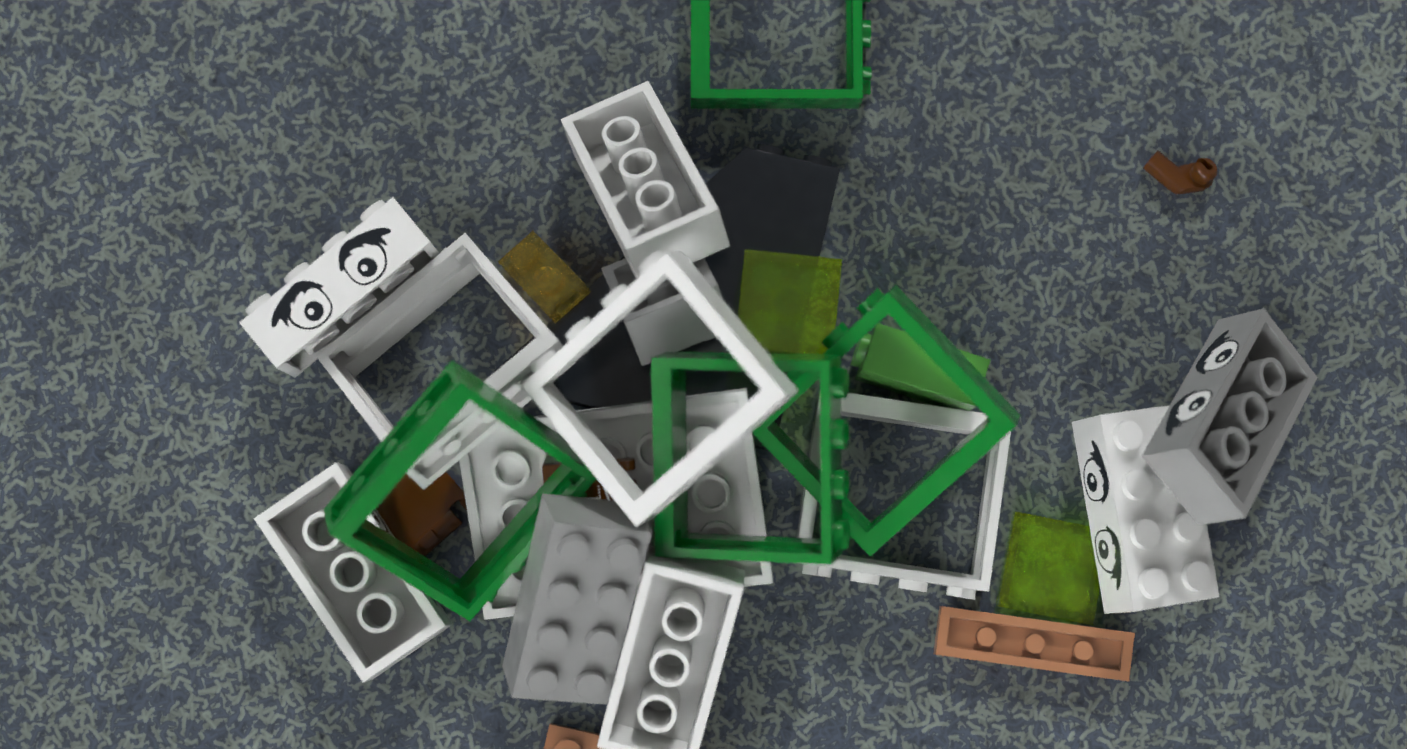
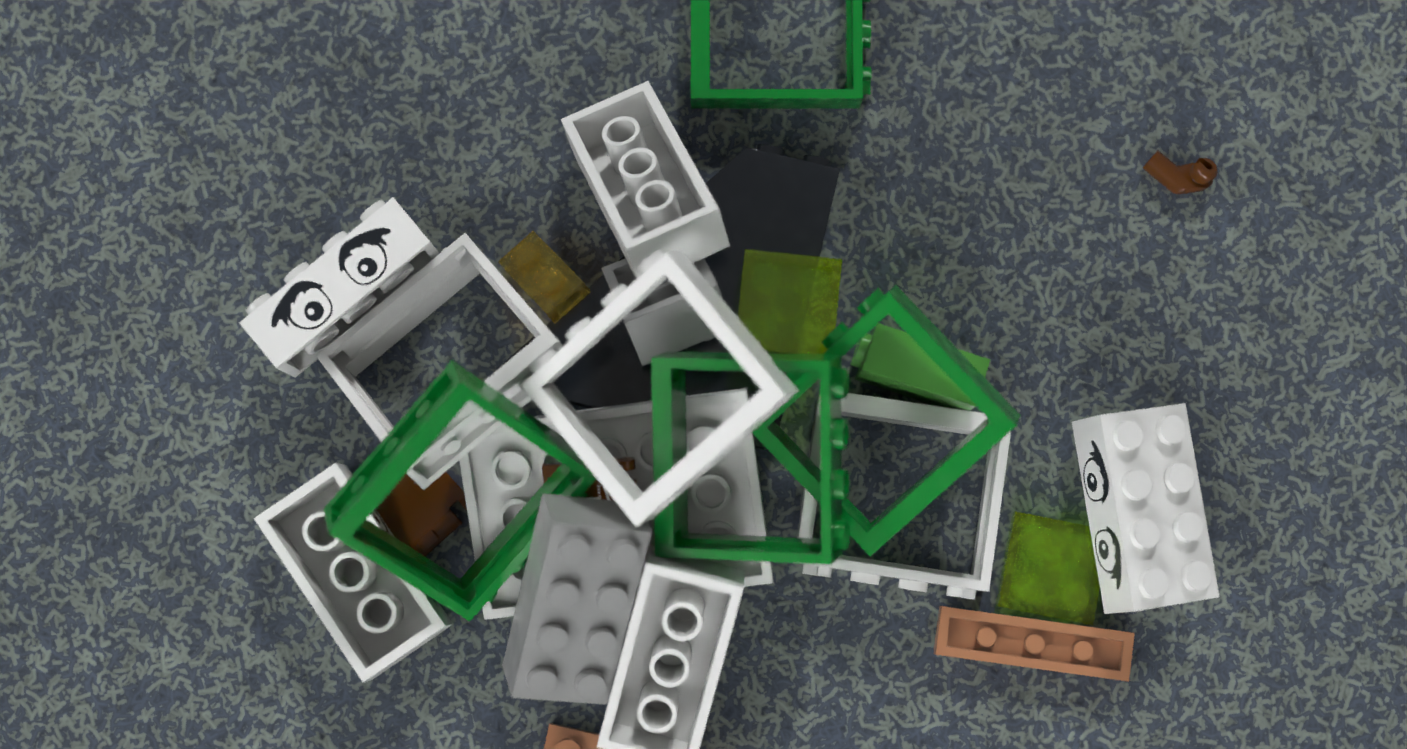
light grey brick [1142,308,1318,525] -> none

